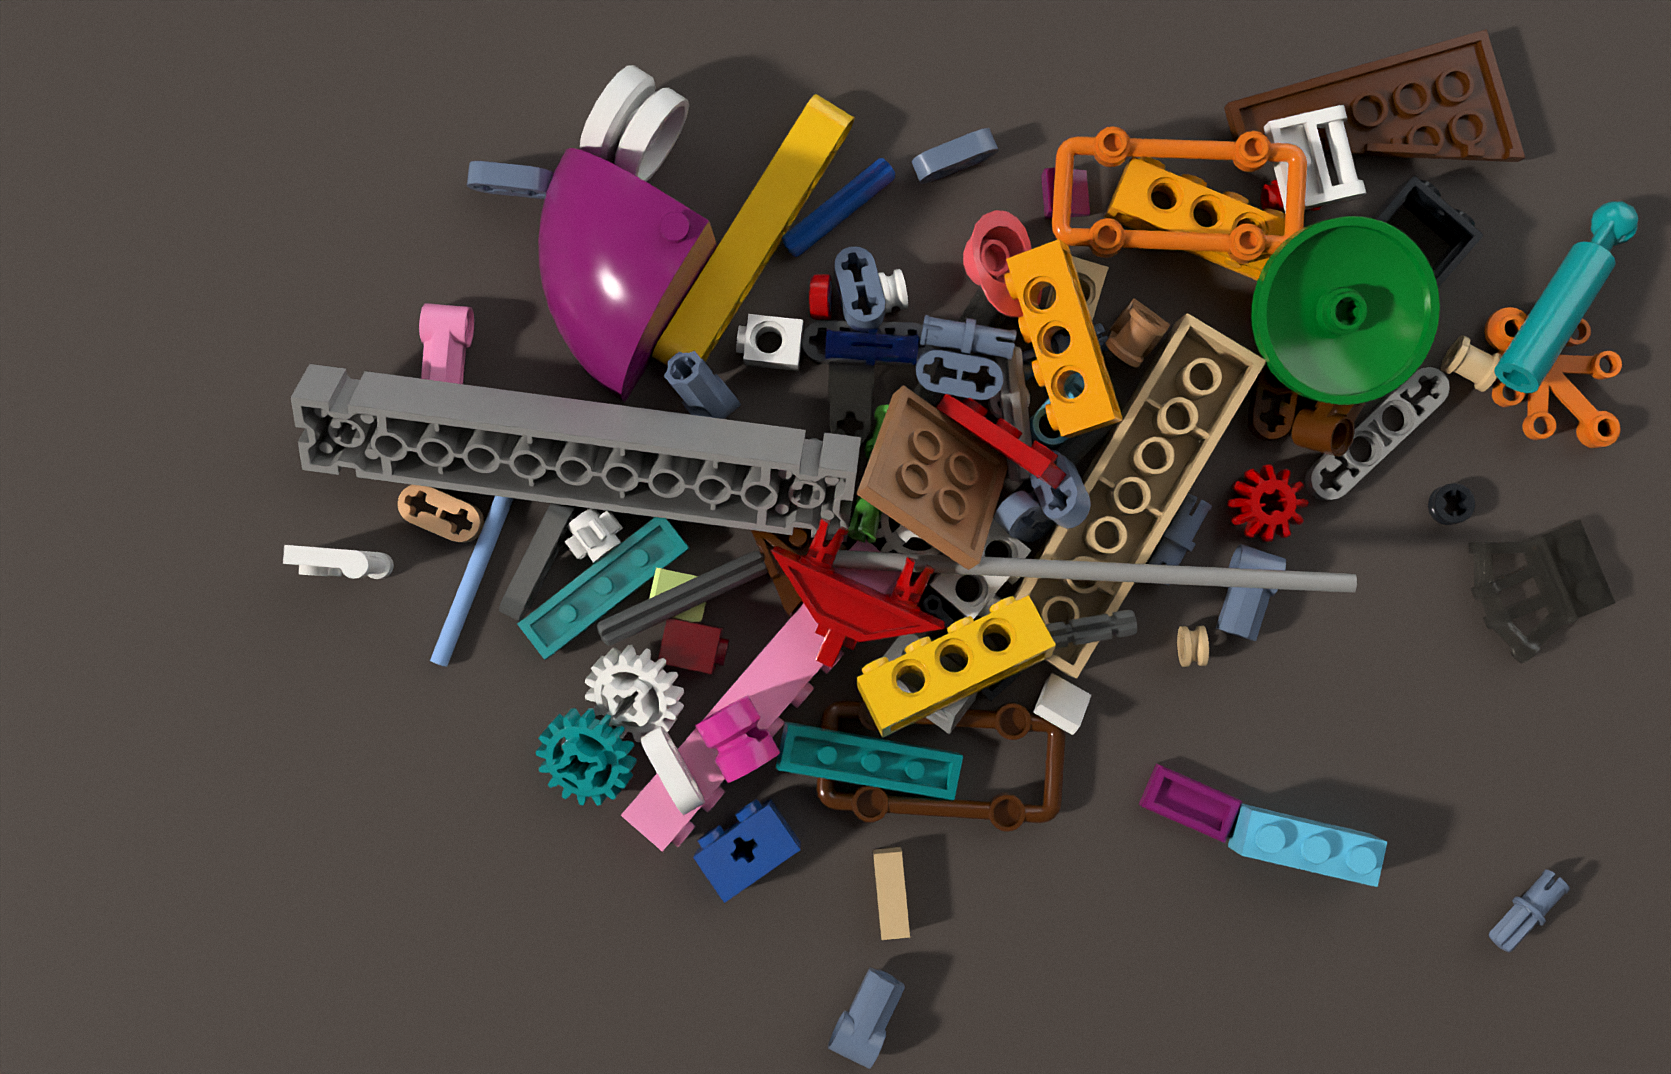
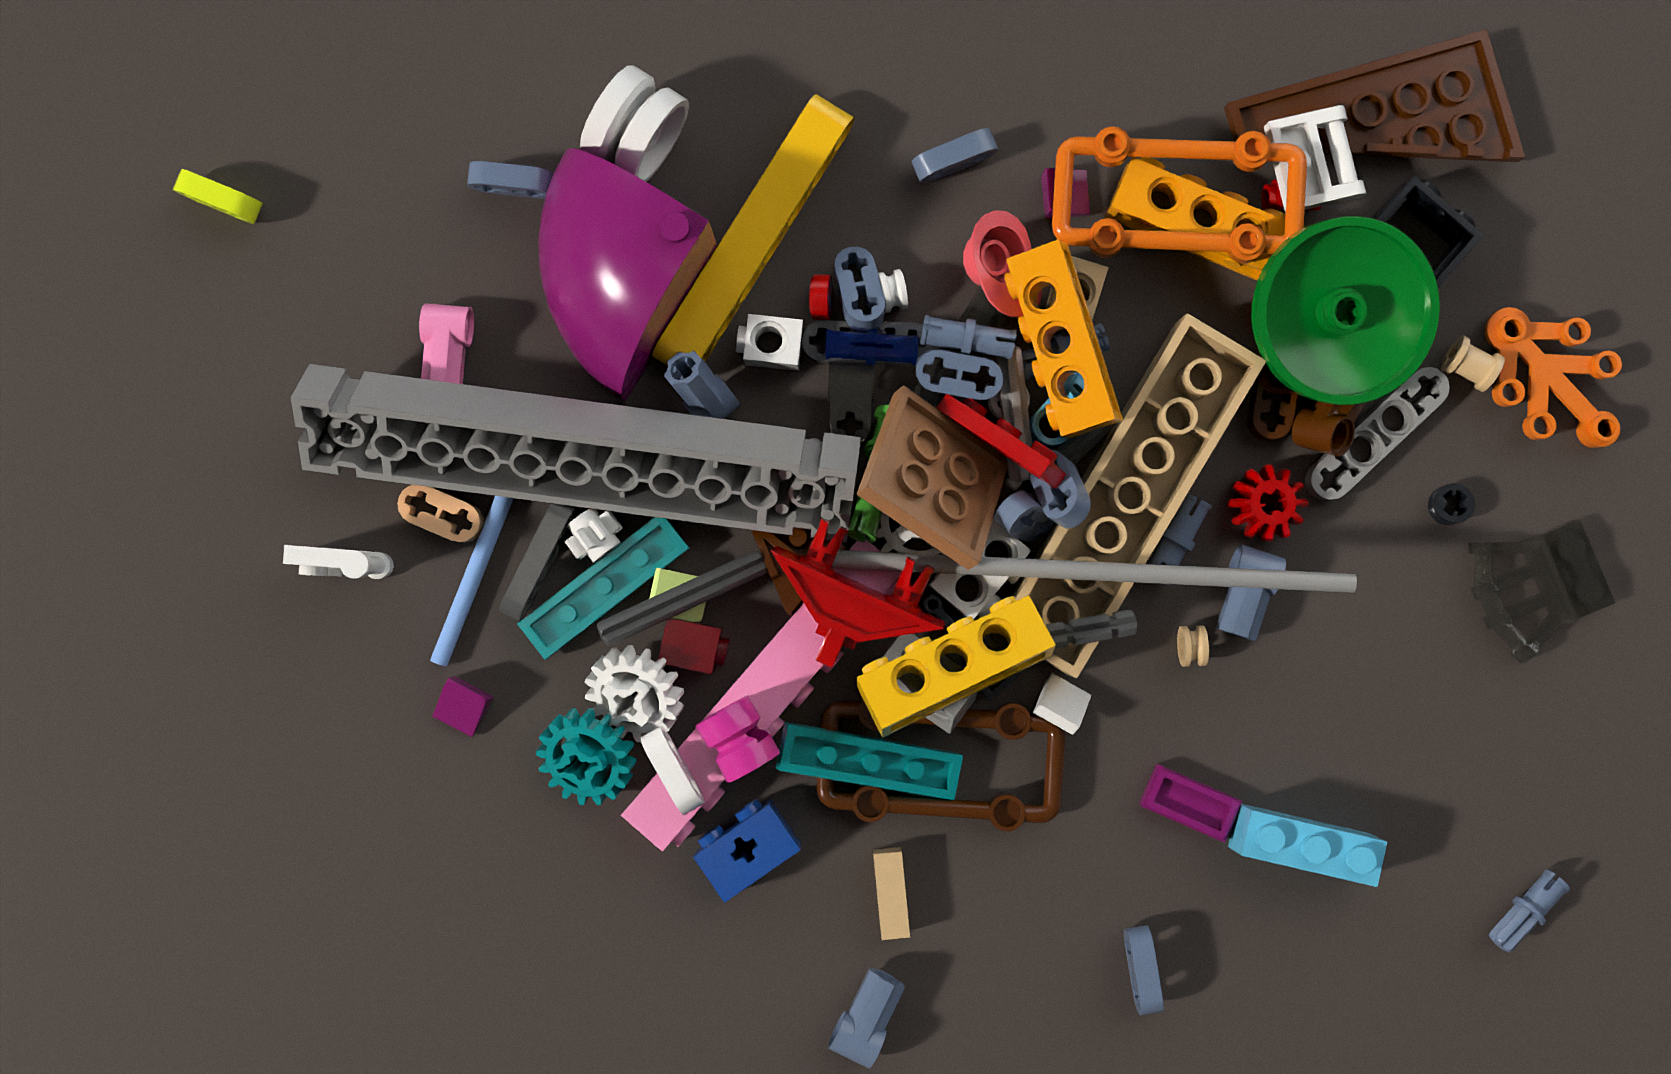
blue axle [782,158,895,257] -> none
medium nougat piece [1105,298,1170,368] -> none
teal piece [1494,201,1638,393] -> none
none -> neon yellow beam [173,169,263,224]
none -> magenta slope [432,676,494,737]
none -> sand blue beam [1123,925,1164,1016]

